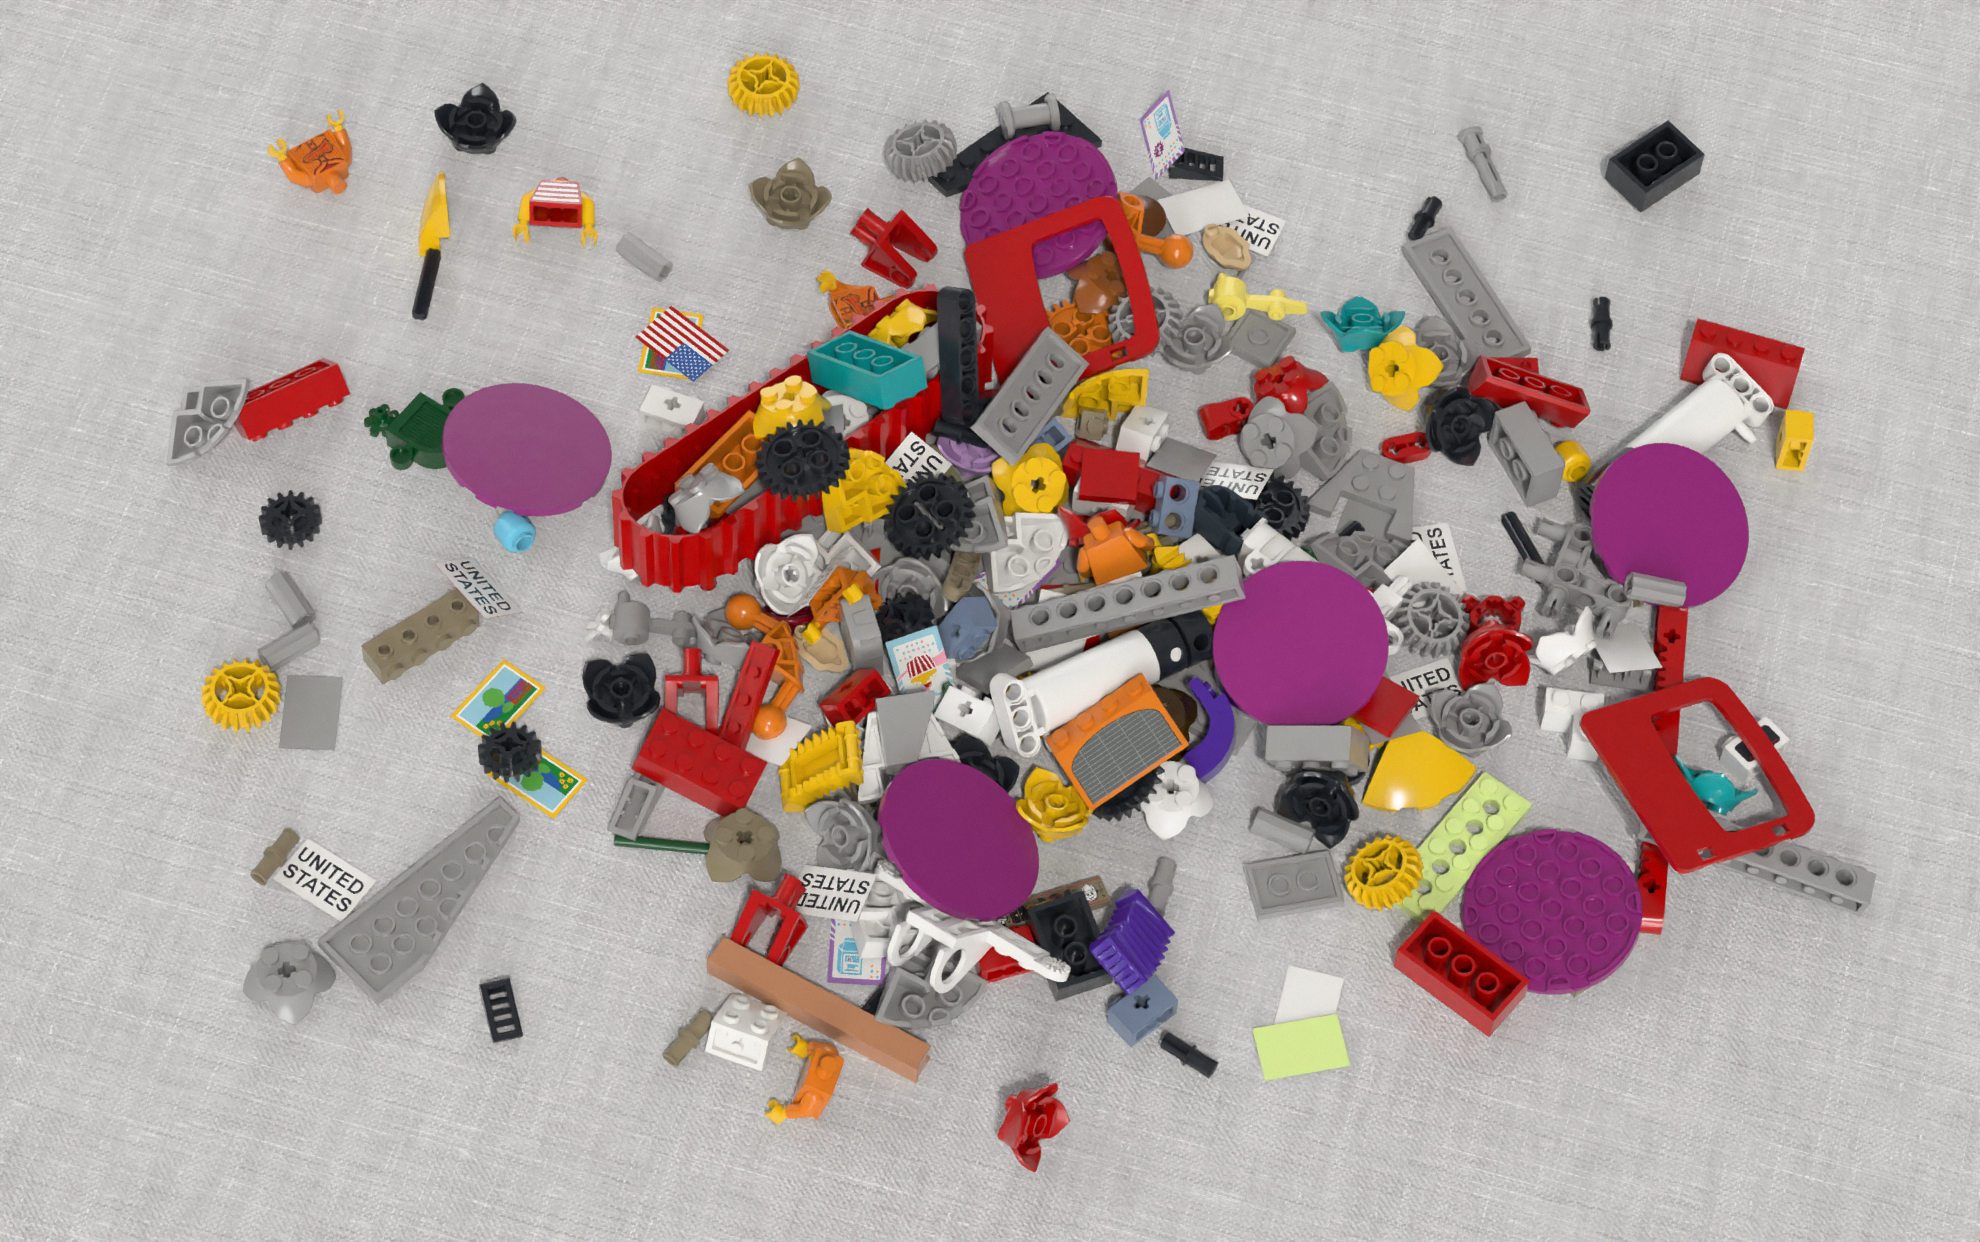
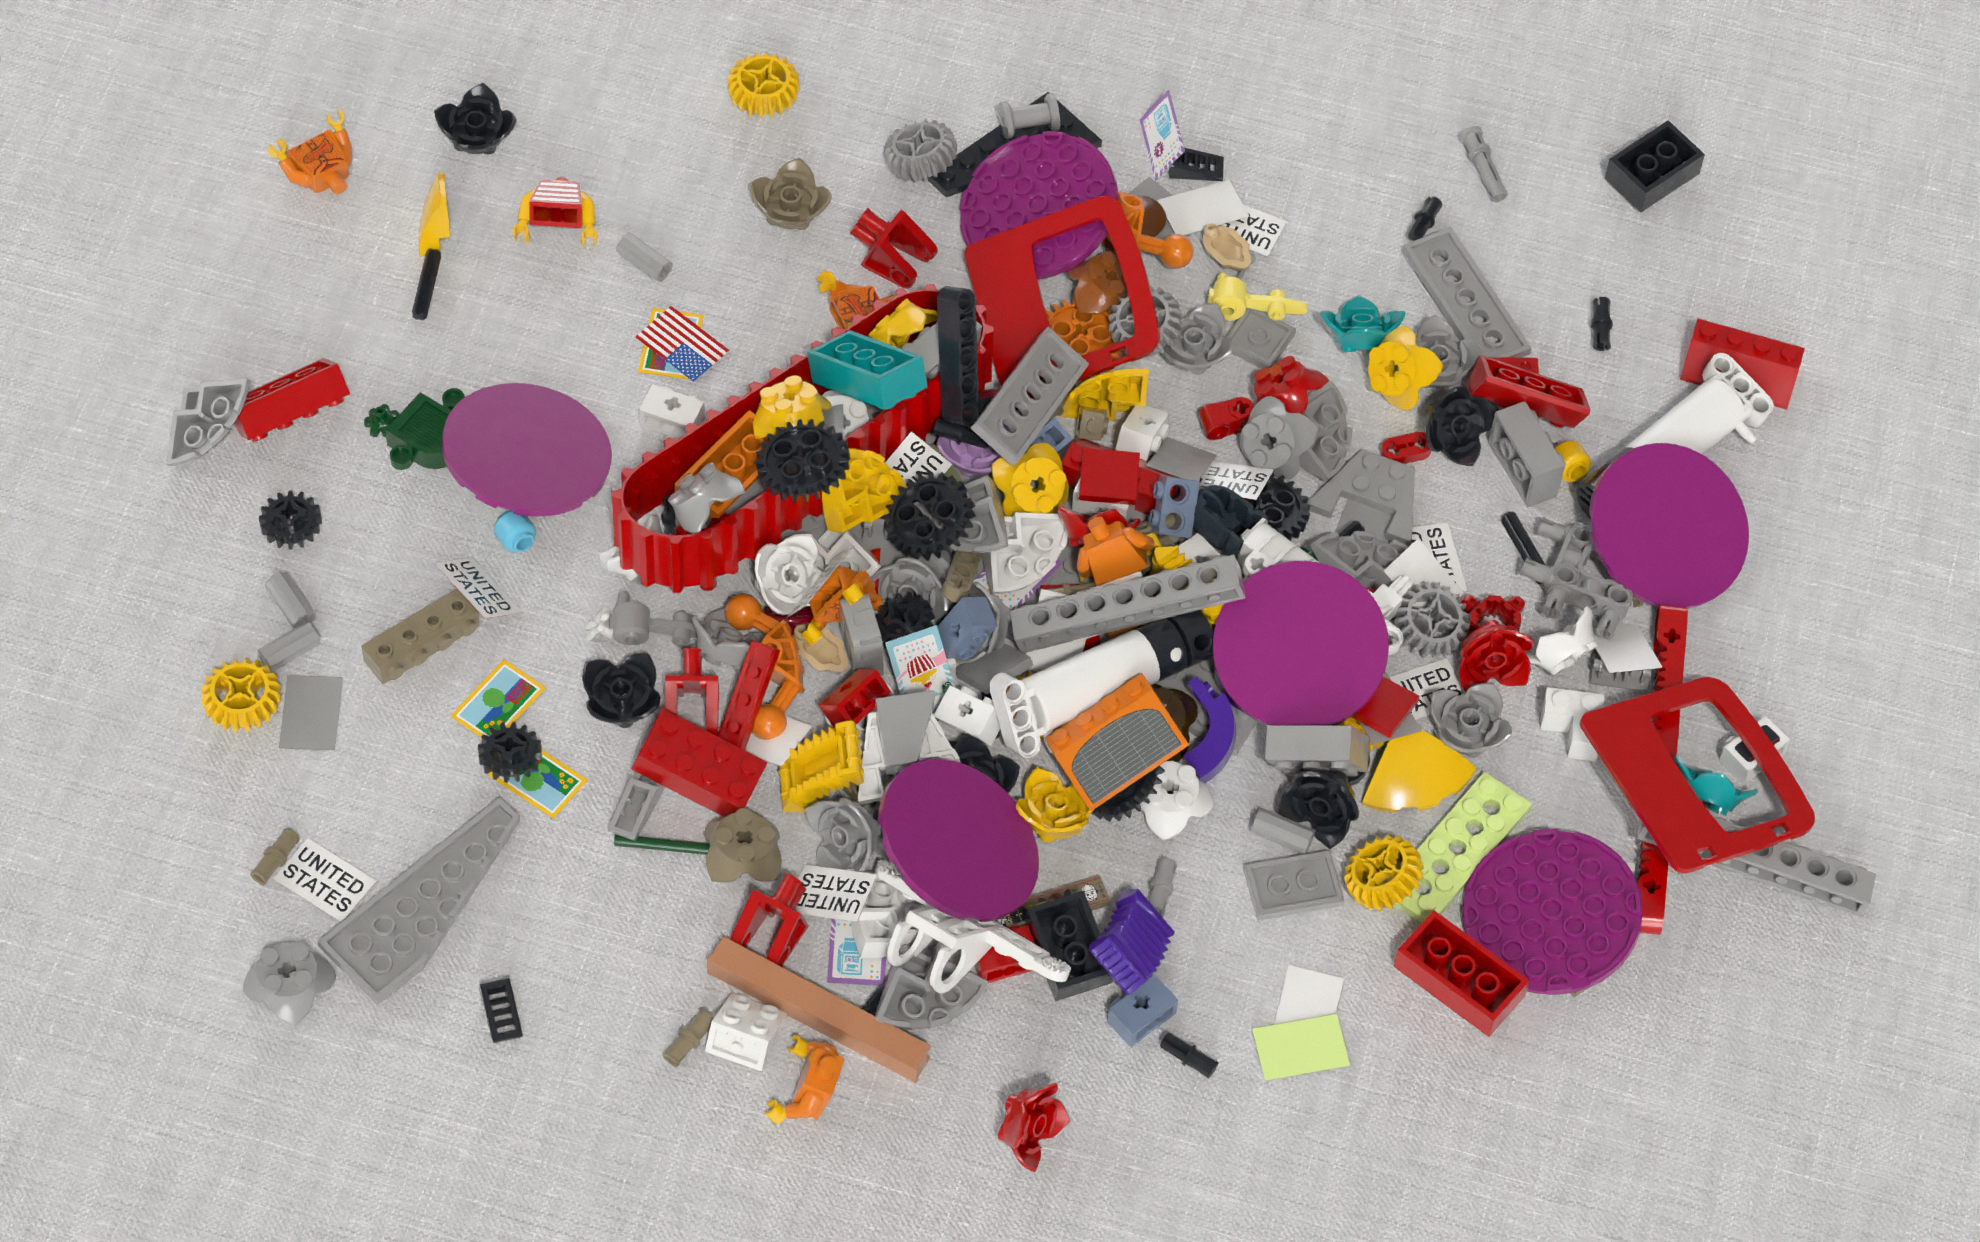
light grey axle [1623,572,1687,607] -> none
yellow brick [1775,410,1814,471] -> none

